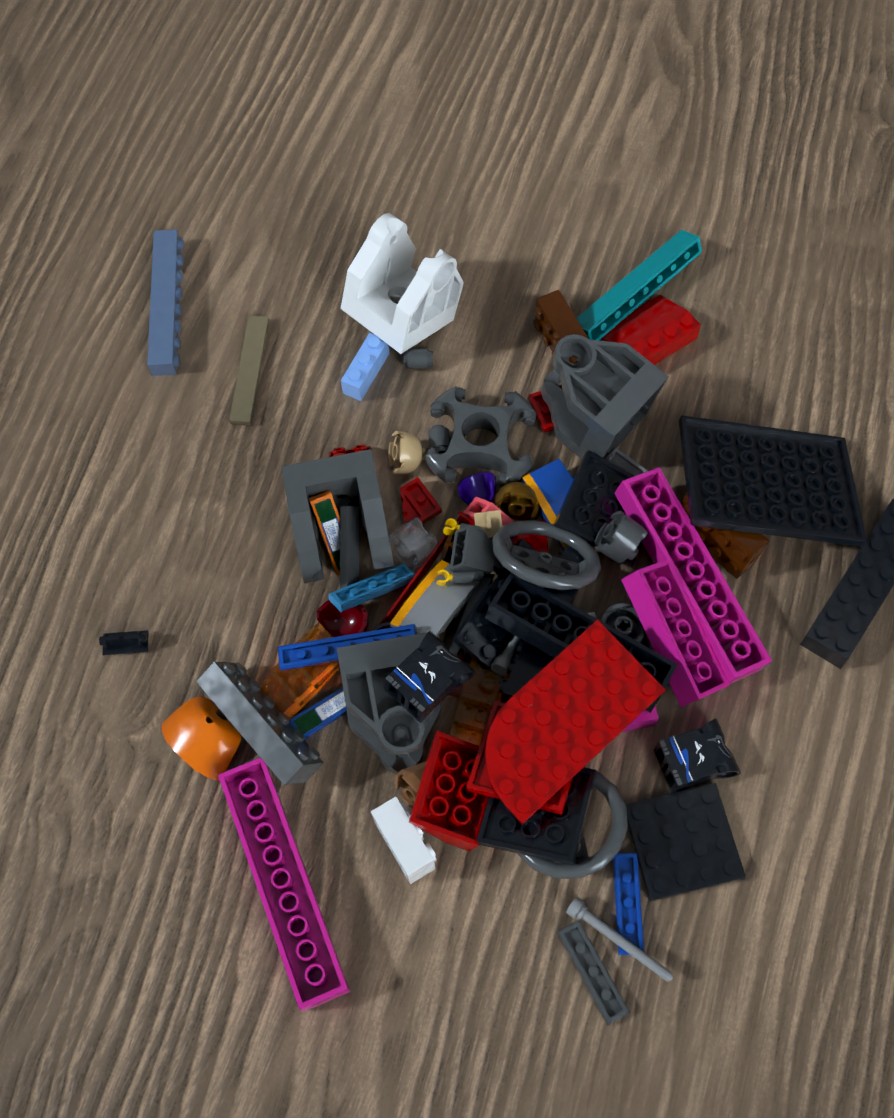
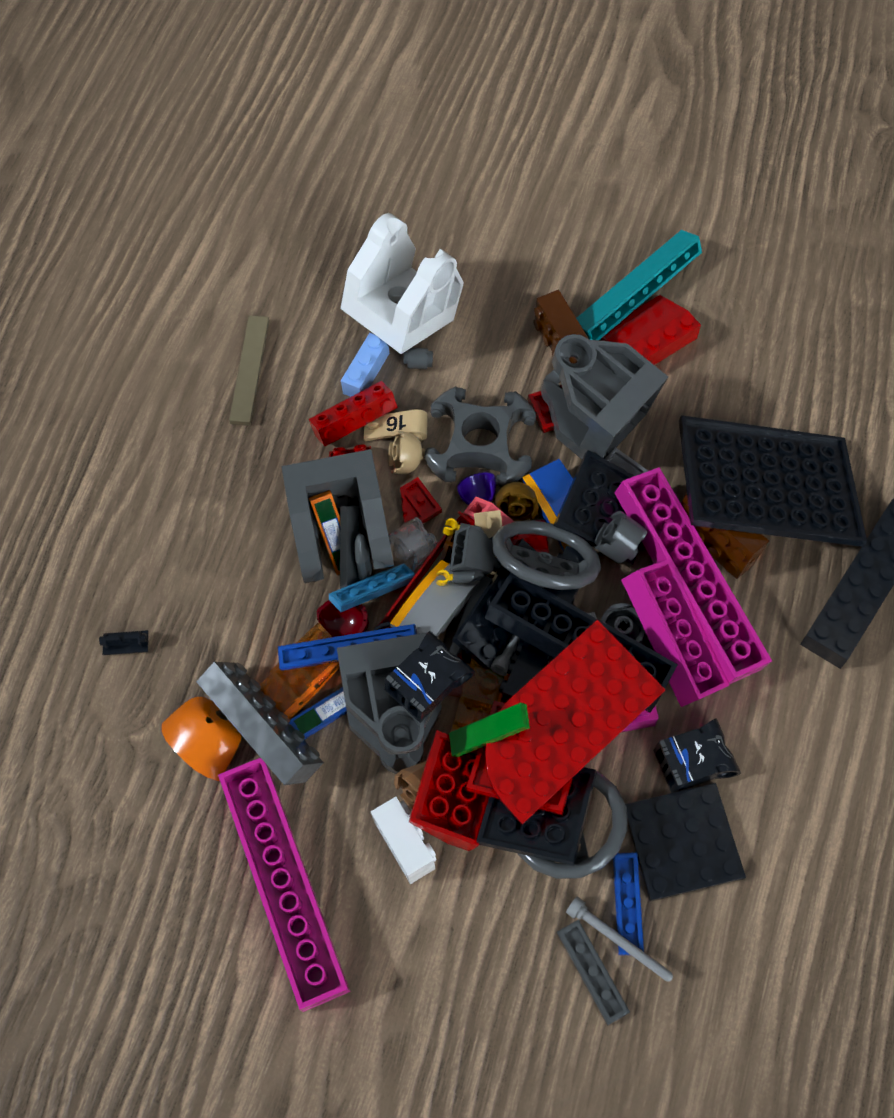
sand blue brick [147,229,184,376] -> none
dark grey brick [428,425,450,454] -> none
none -> red brick [308,381,398,447]
none -> dark grey piece [355,534,372,581]
none -> tan door [364,409,428,443]
none -> green tile [449,703,530,757]

